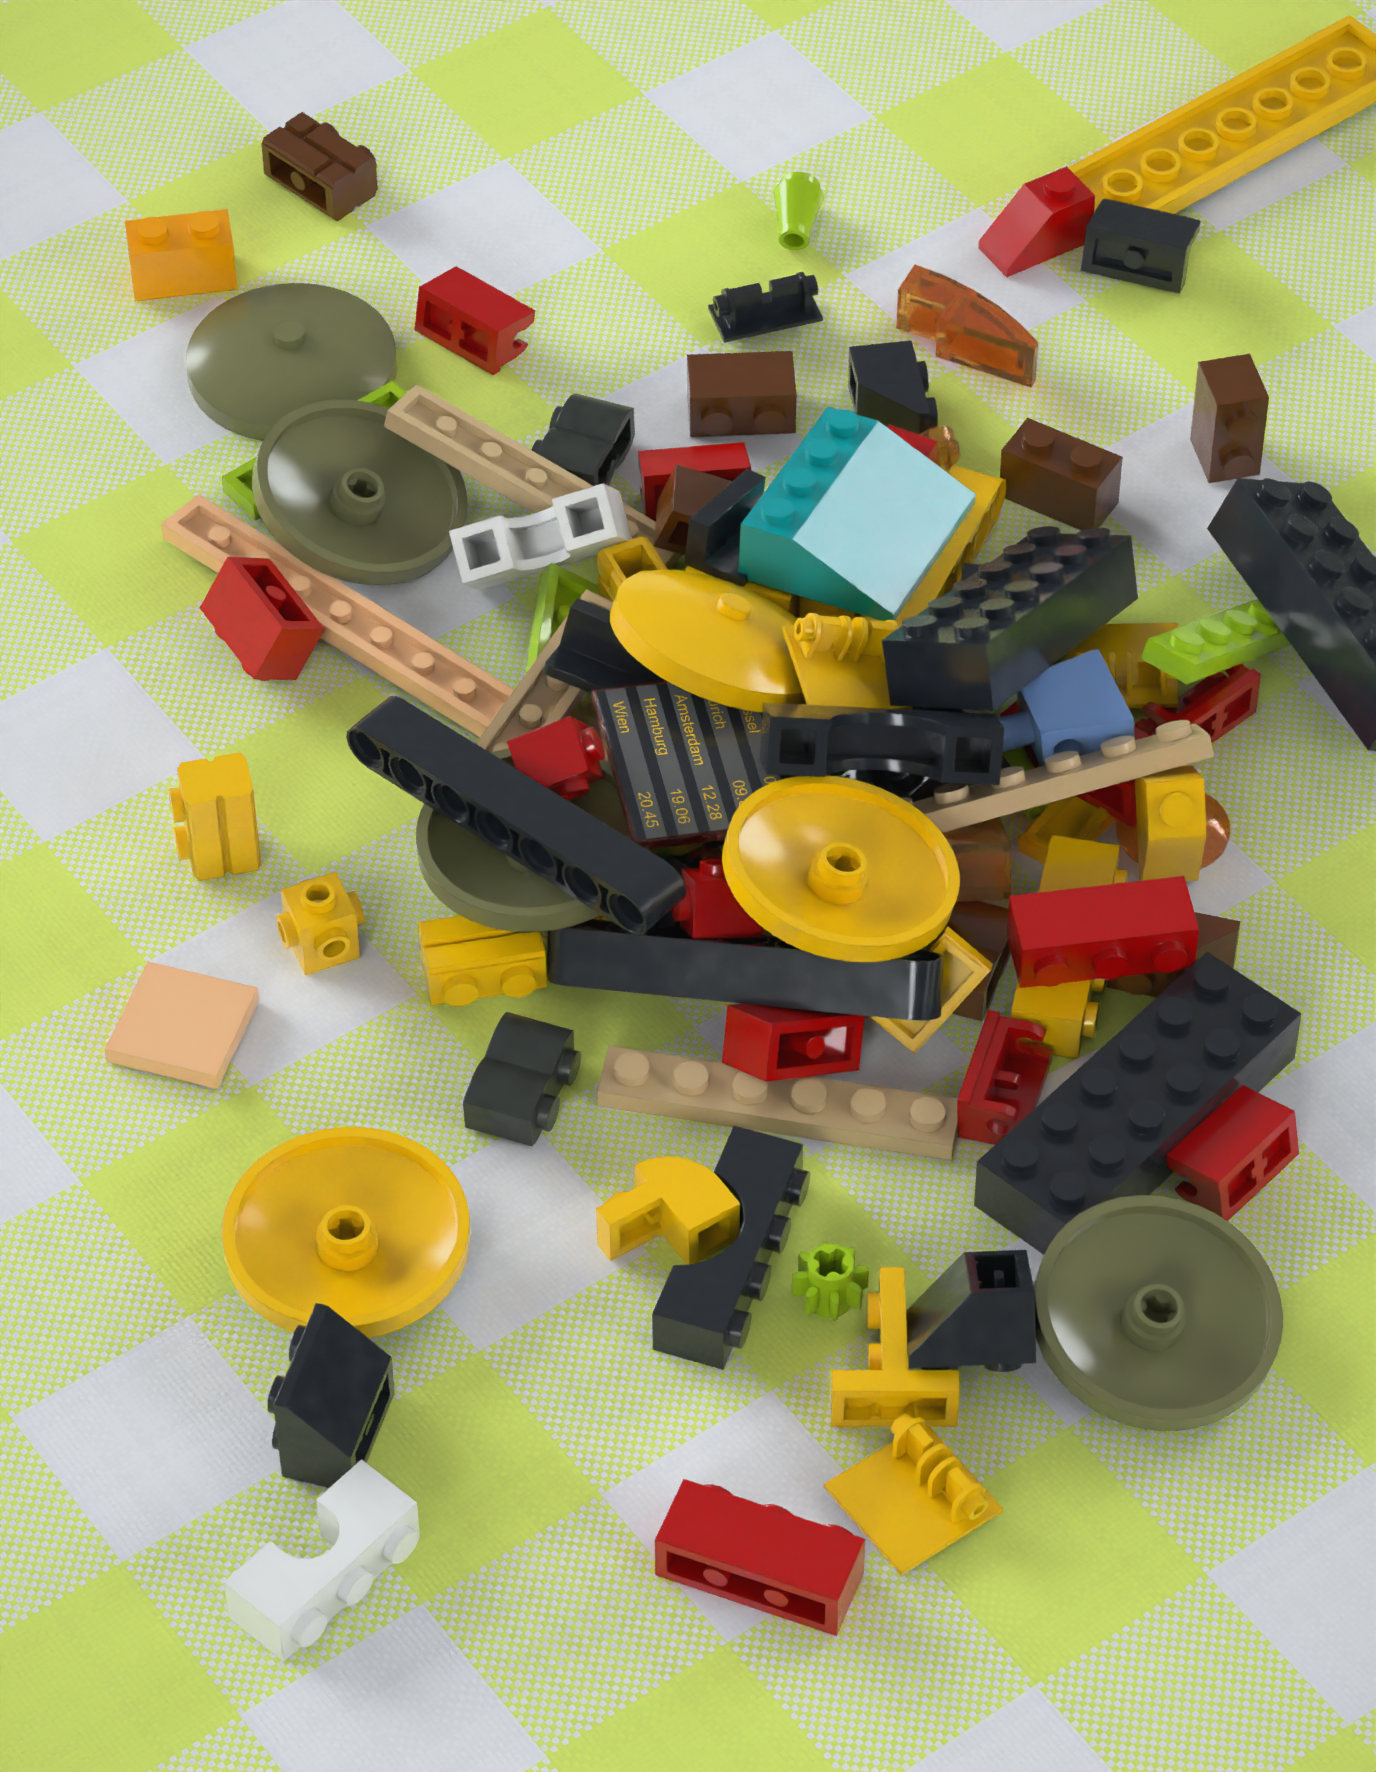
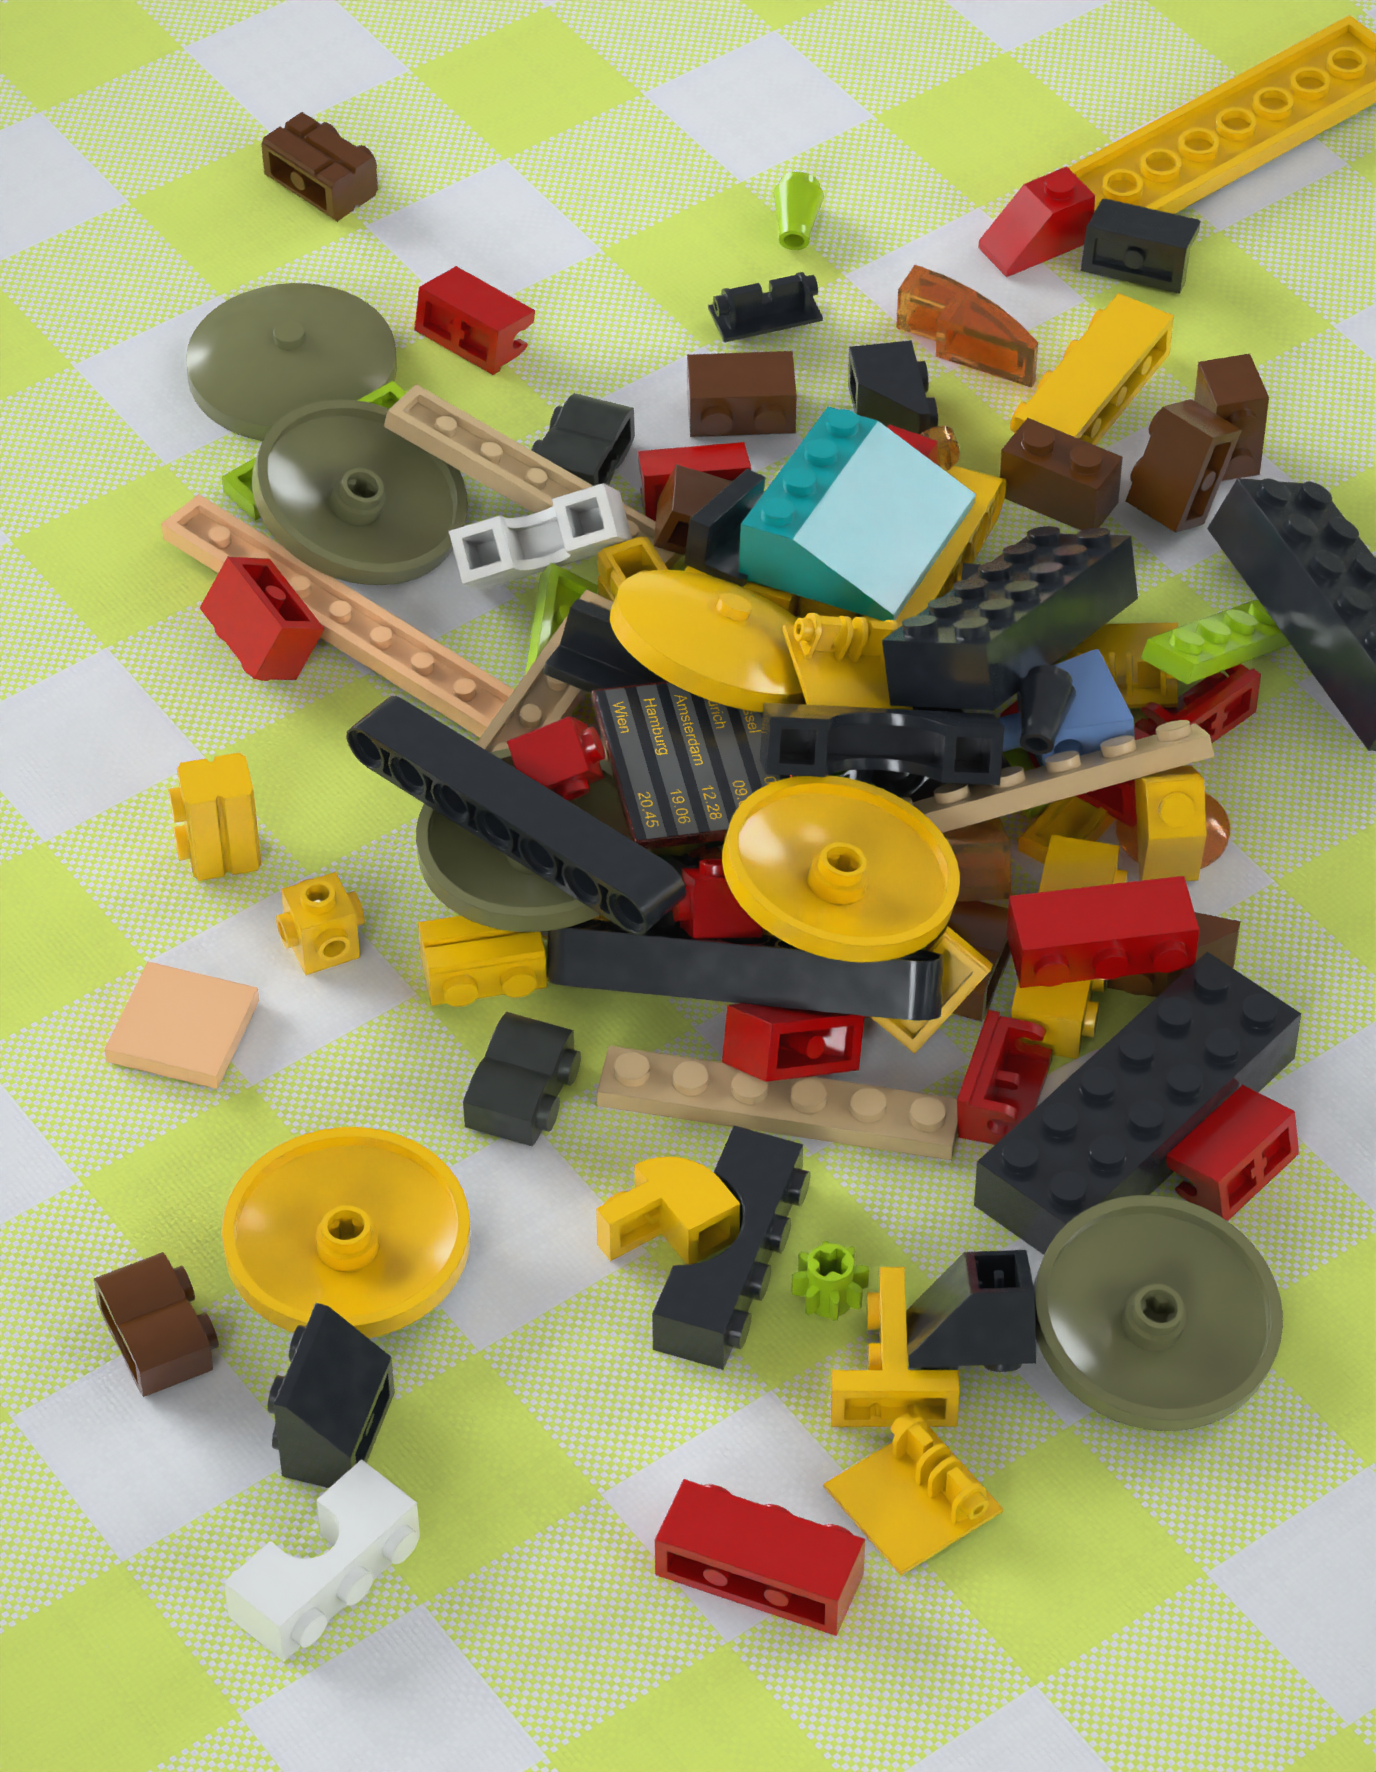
light orange brick [125,209,238,301] -> none
none -> reddish brown brick [94,1252,219,1397]
none -> yellow brick [1010,293,1174,446]
none -> black cone [1019,665,1076,754]
none -> reddish brown brick [1125,399,1242,533]

